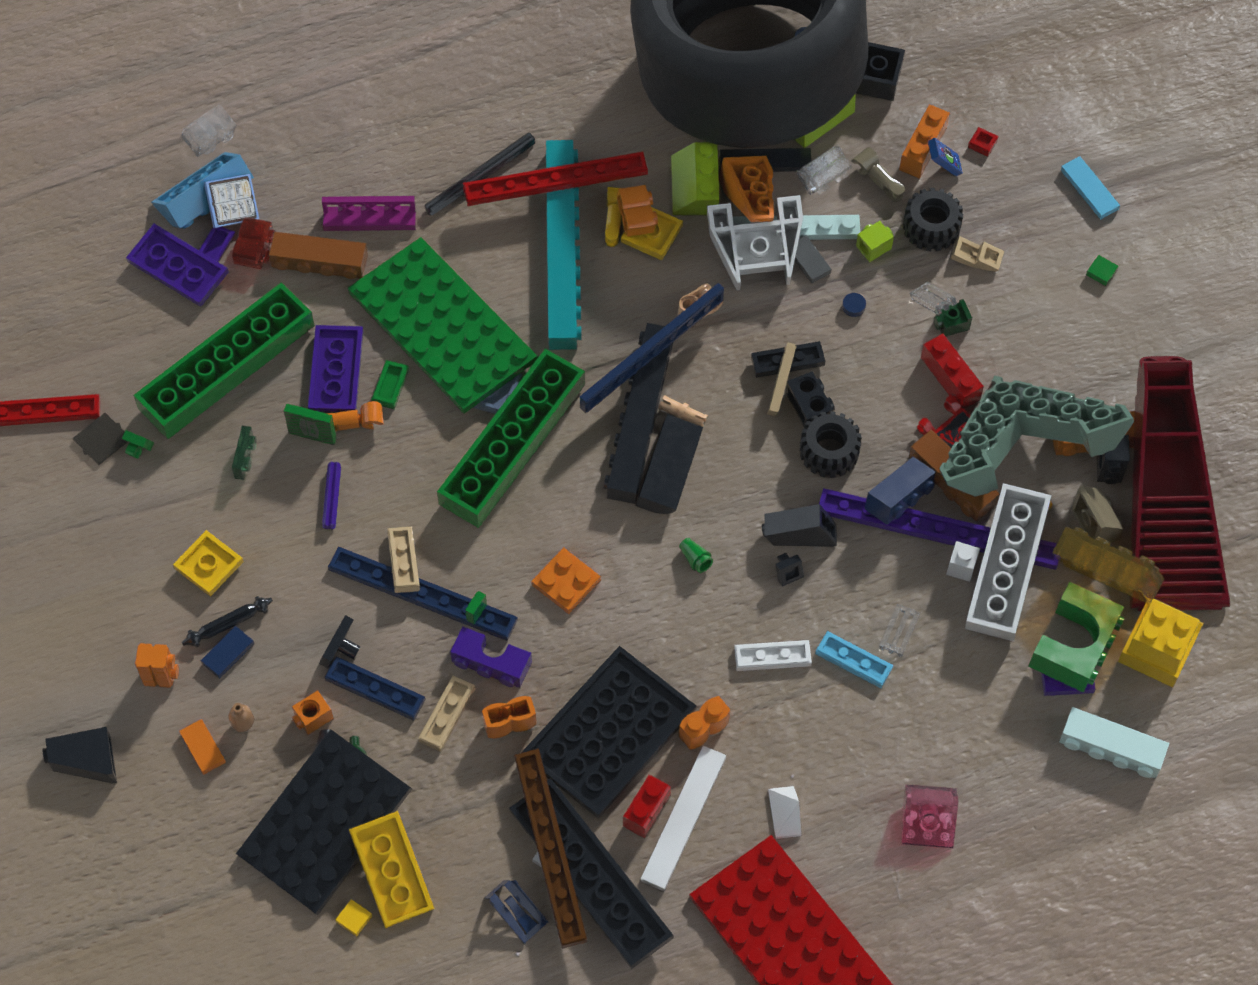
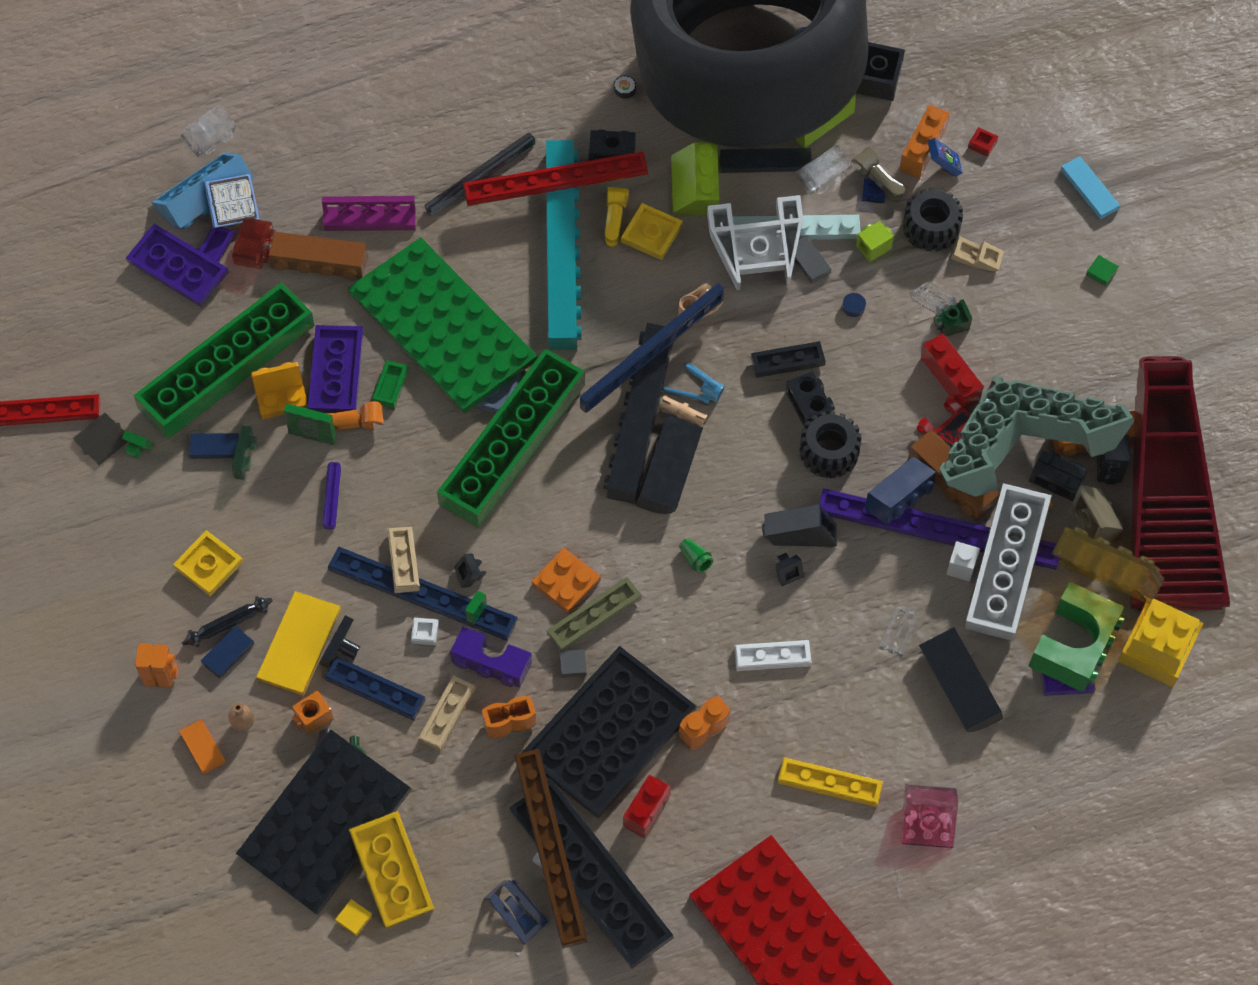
black slope [42,727,117,784] -> none
orange brick [617,185,658,237] -> none
white tile [641,746,726,891] -> none
orange wedge [718,156,774,222] -> none
tan tile [767,342,796,417] -> none
white slope [768,786,801,839] -> none
medium azure tile [815,631,894,688] -> none
light aqua brick [1059,707,1169,779] -> none
none -> dark blue tile [189,433,240,459]
none -> light orange bracket [251,362,308,420]
none -> yellow tile [256,591,341,696]
none -> white tile [411,618,439,646]
none -> black tile [454,553,486,588]
none -> olive plate [547,577,642,651]
none -> dark grey tile [560,649,587,678]
none -> black brick [589,129,636,161]
none -> tile [614,76,636,99]
none -> dark azure plant [663,362,725,404]
none -> yellow tile [777,757,883,808]
none -> clear blue tile [862,178,885,204]
none -> black brick [919,627,1003,732]
none -> black brick [1029,450,1088,502]

